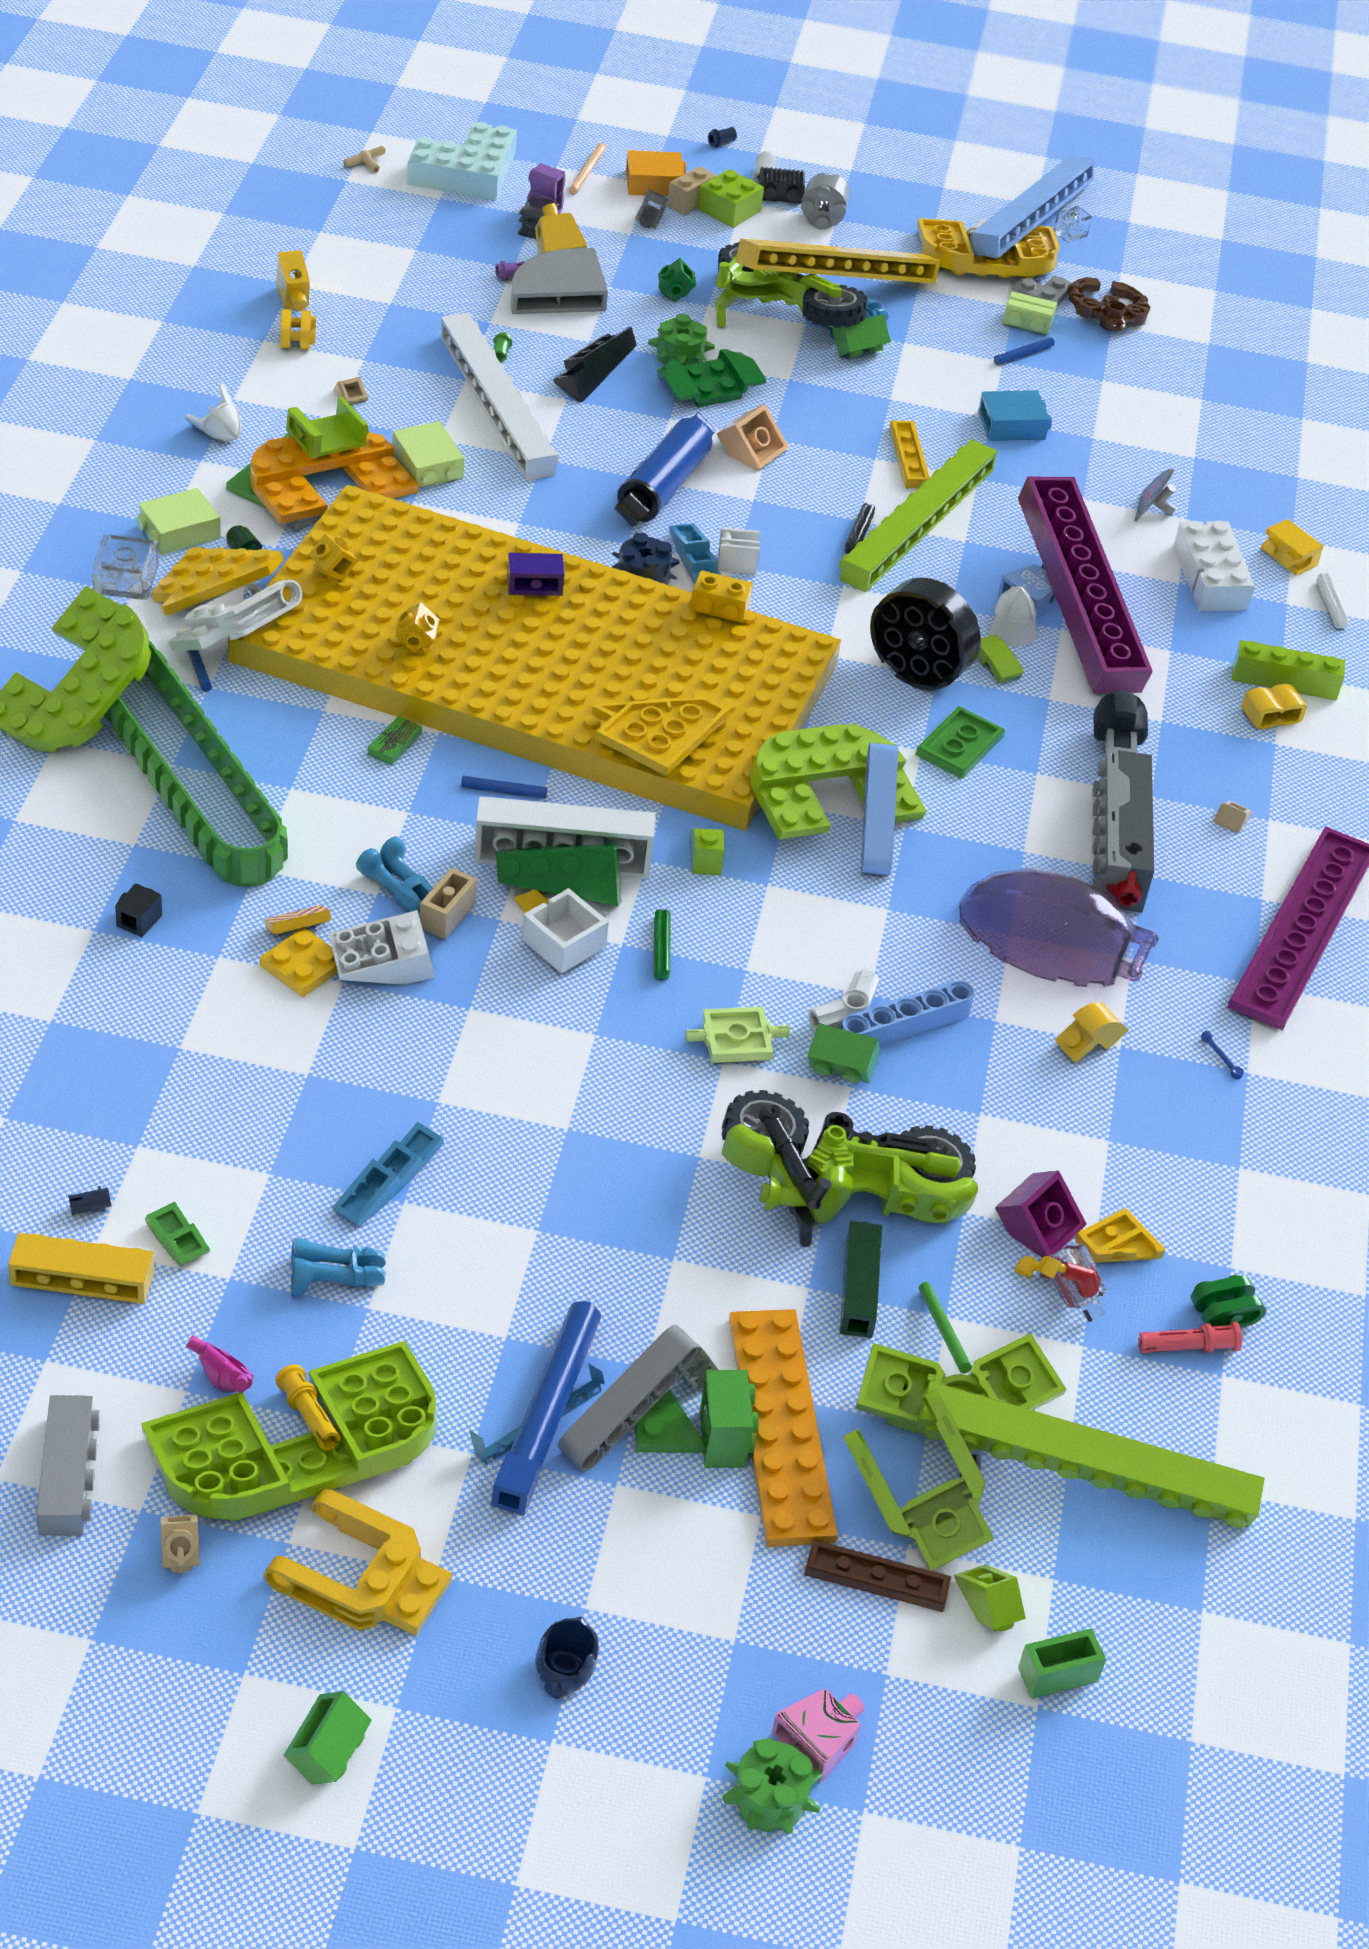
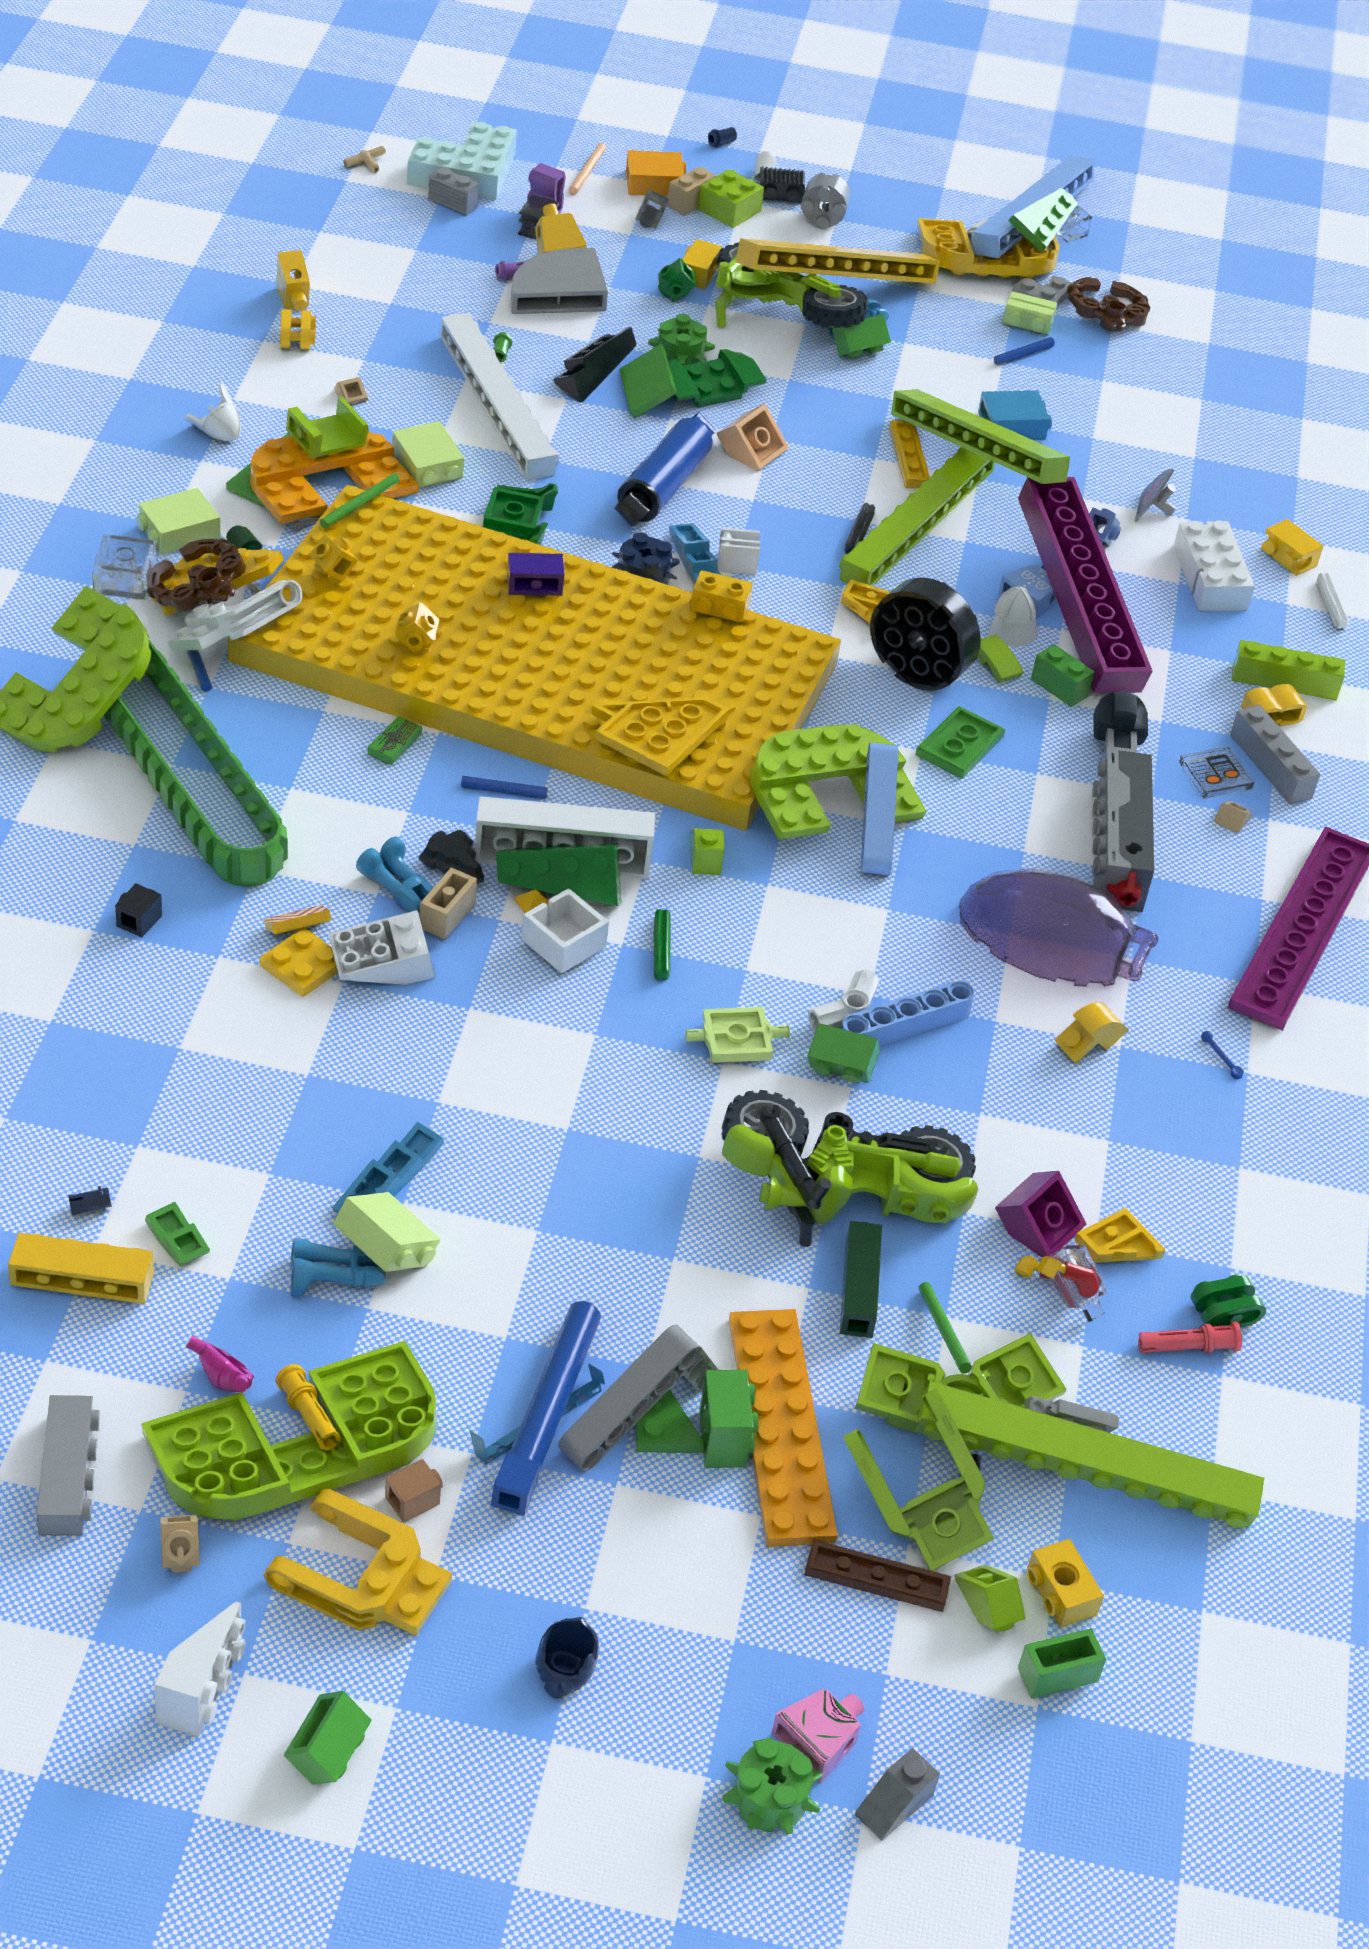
none -> reddish brown piece [146,538,246,612]
none -> white slope [154,1601,246,1737]
none -> bright green bar [320,473,400,529]
none -> yellowish green brick [333,1192,441,1272]
none -> medium nougat brick [385,1459,443,1523]
none -> black rock [419,829,484,884]
none -> light grey brick [428,167,479,215]
none -> green piece [482,483,558,545]
none -> bright green tile [619,344,677,418]
none -> yellow brick [681,239,723,290]
none -> yellow wing [841,579,891,623]
none -> flat silver slope [855,1748,940,1841]
none -> lime brick [891,389,1070,484]
none -> wing [1008,188,1078,252]
none -> light grey hinge [1024,1396,1119,1433]
none -> yellow brick [1026,1538,1104,1628]
none -> bright green brick [1031,644,1095,707]
none -> medium blue brick [1089,507,1121,546]
none -> clear tile [1179,746,1254,799]
none -> light grey brick [1230,705,1321,805]

